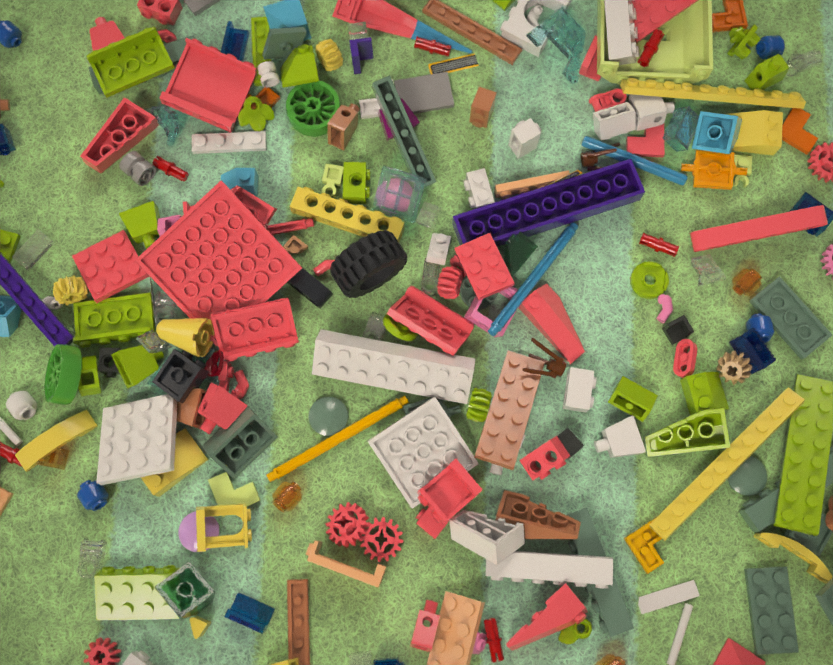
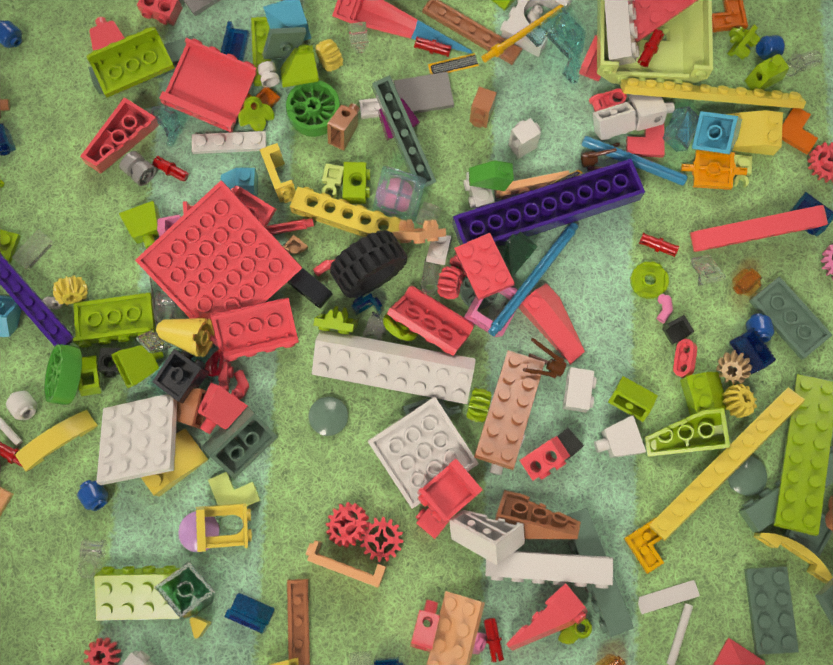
clear orange panel [37,448,69,470] -> none
coral plate [72,230,149,303] -> none
coral arm [157,29,177,43] -> none
yellow piece [266,395,409,482] -> none
clear orange head [272,482,302,512] -> none
dark purple panel [349,37,373,75] -> none
none -> light yellow panel [259,143,296,203]
none -> lime piece [313,306,358,334]
none -> bracket [351,293,382,316]
none -> light nougat piece [392,219,446,244]
none -> bright green slope [469,160,514,191]
none -> yellow bar [481,4,564,63]
none -> light yellow gear [722,384,757,418]

